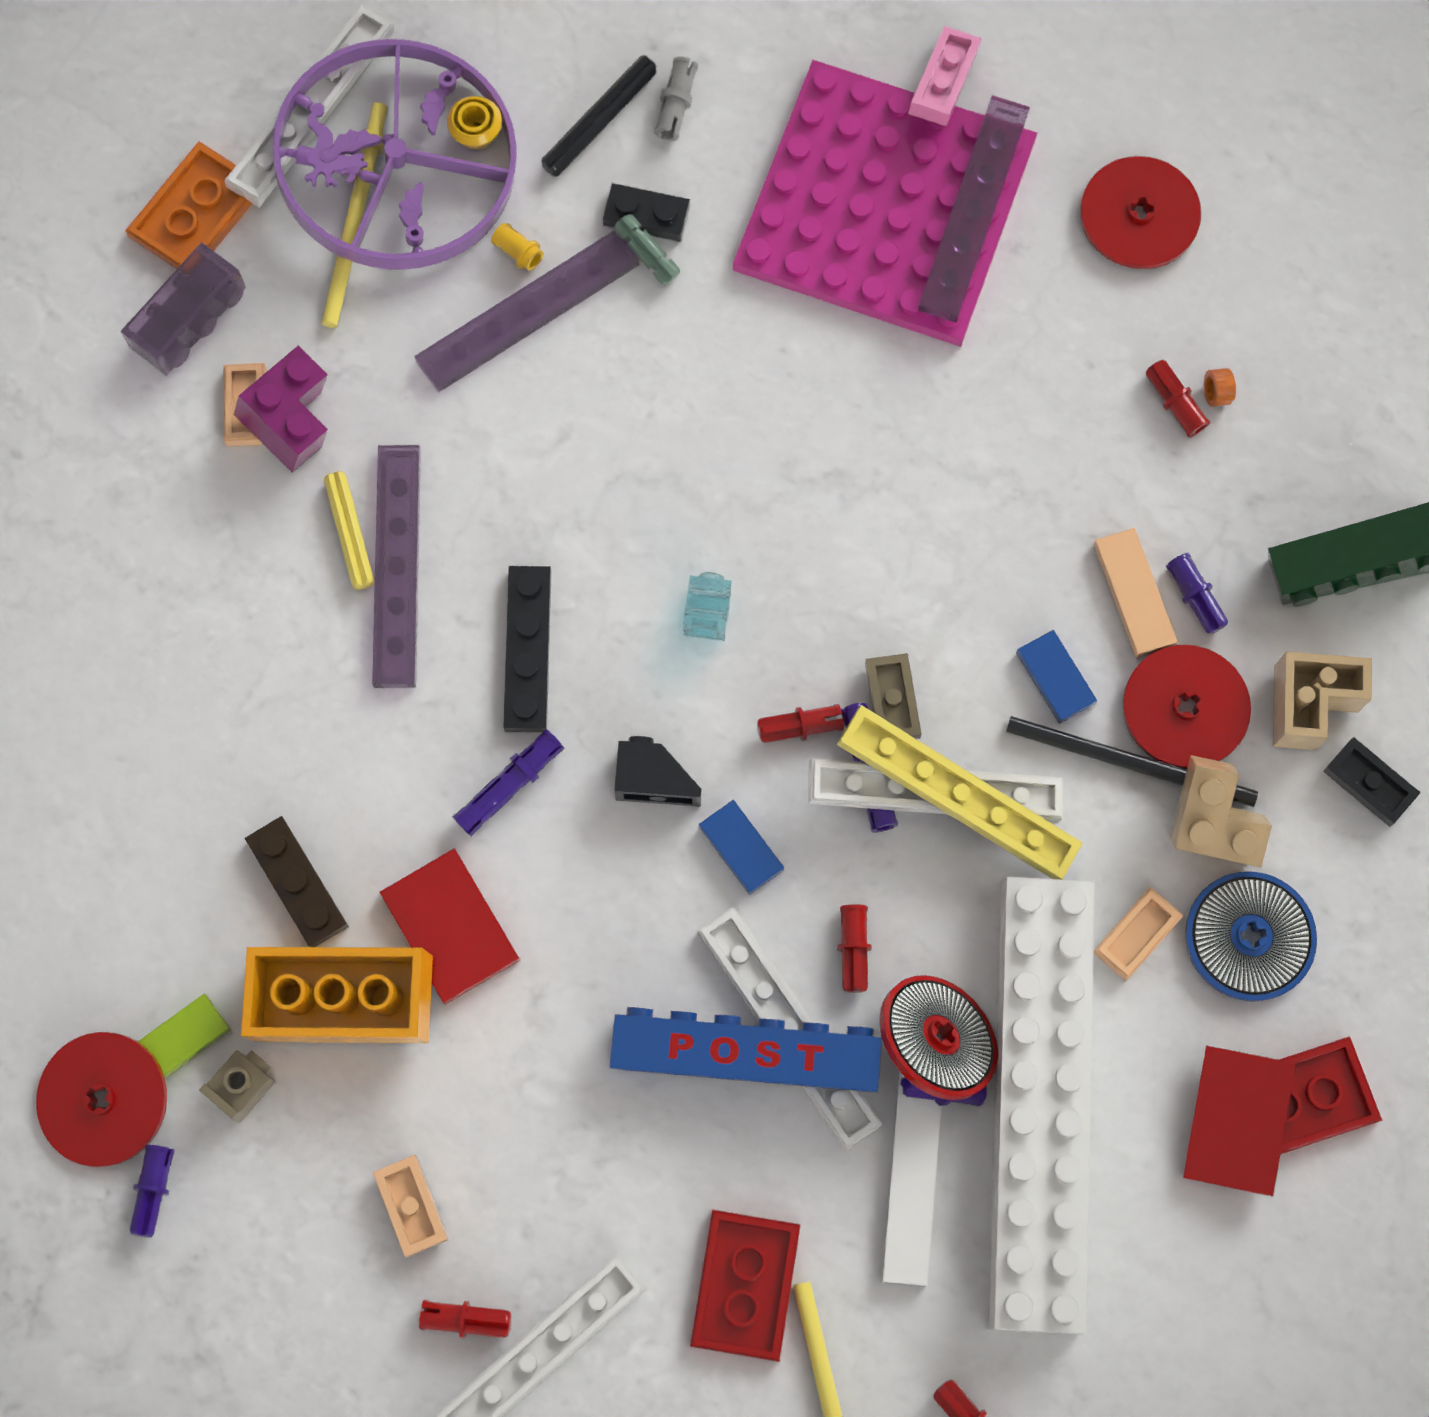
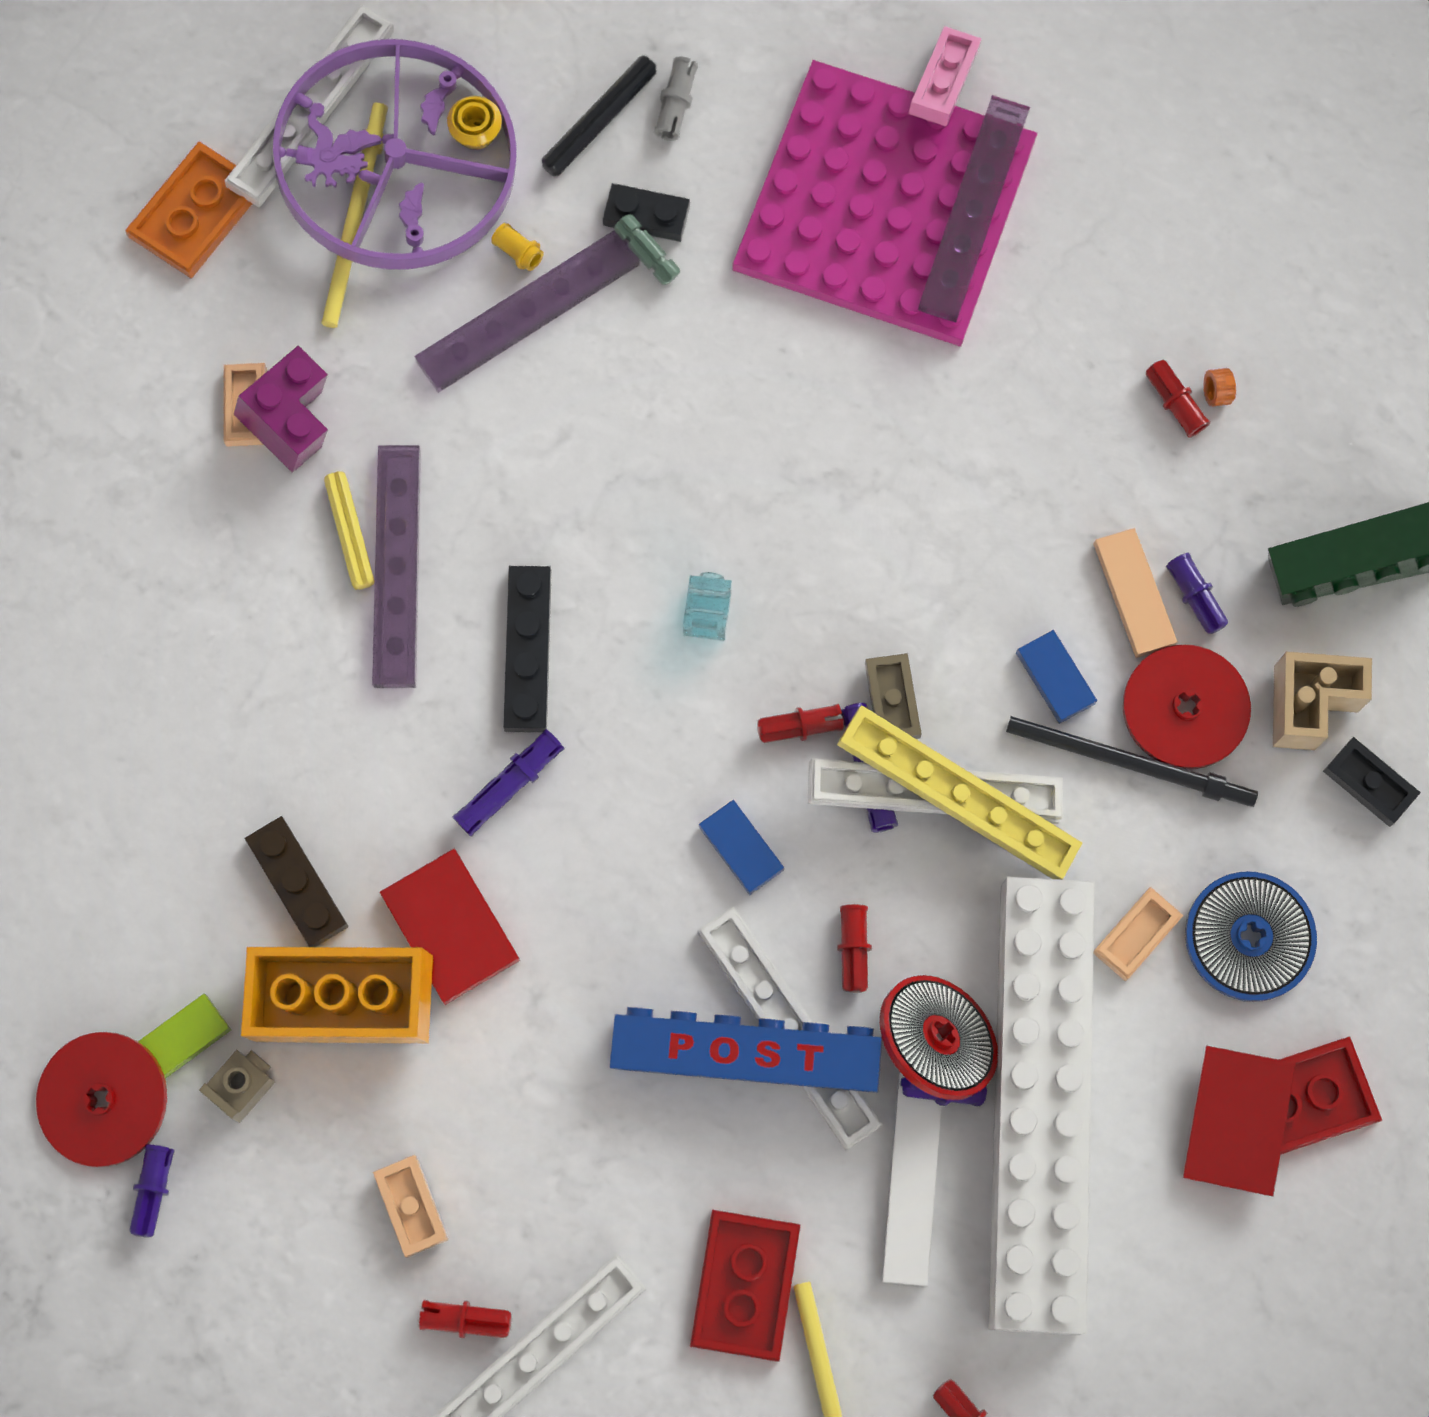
clear purple brick [120,242,246,376] -> none
black slope [614,736,701,807] -> none
red piece [1080,156,1201,269] -> none
tan brick [1170,755,1272,868] -> none

